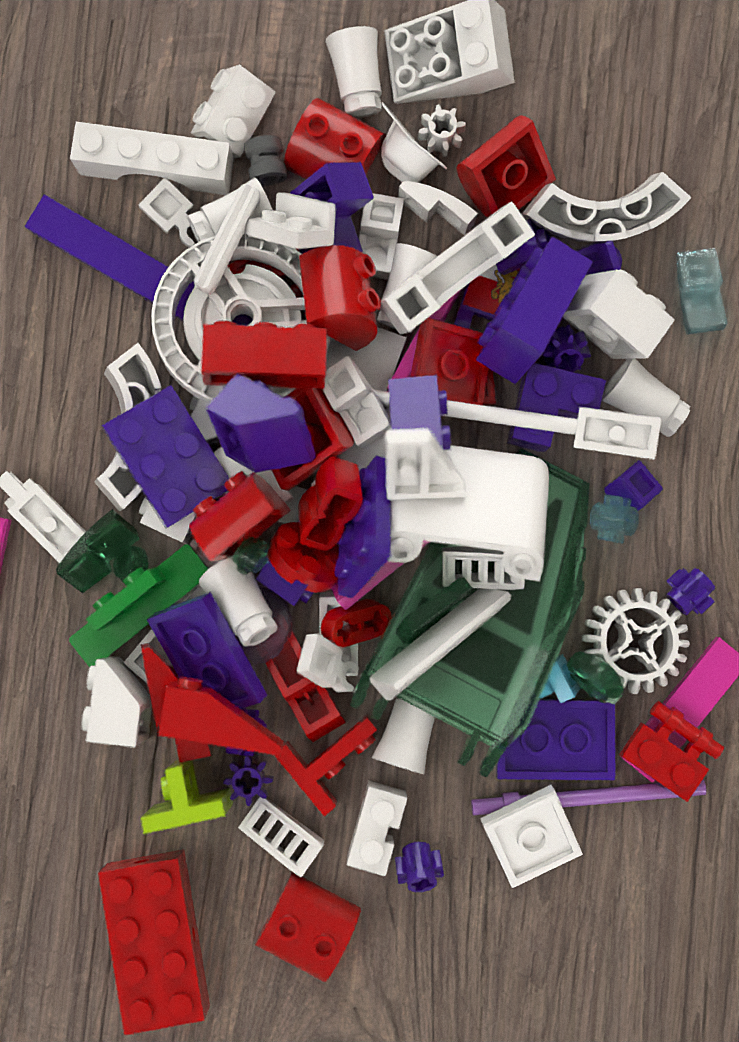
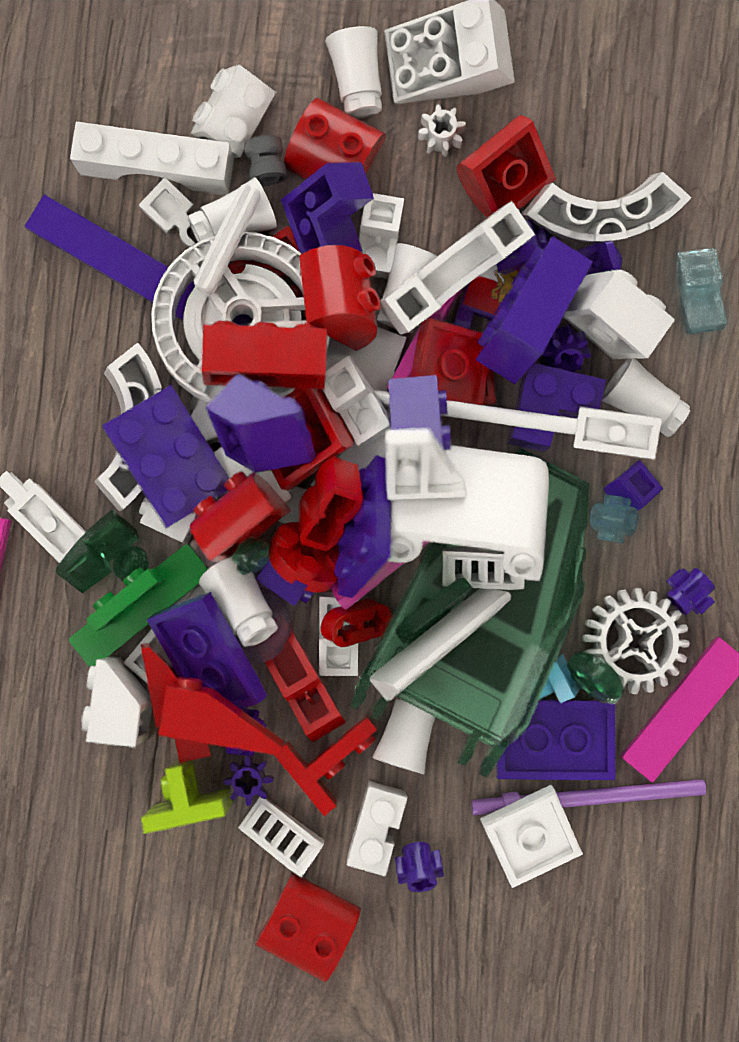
red brick [98,849,210,1035] -> none
white bracket [245,192,336,249] -> none
white plate [297,634,359,692] -> none
white piece [381,102,447,183] -> none
white slope [398,181,478,236] -> none
red plate [619,701,724,802] -> none

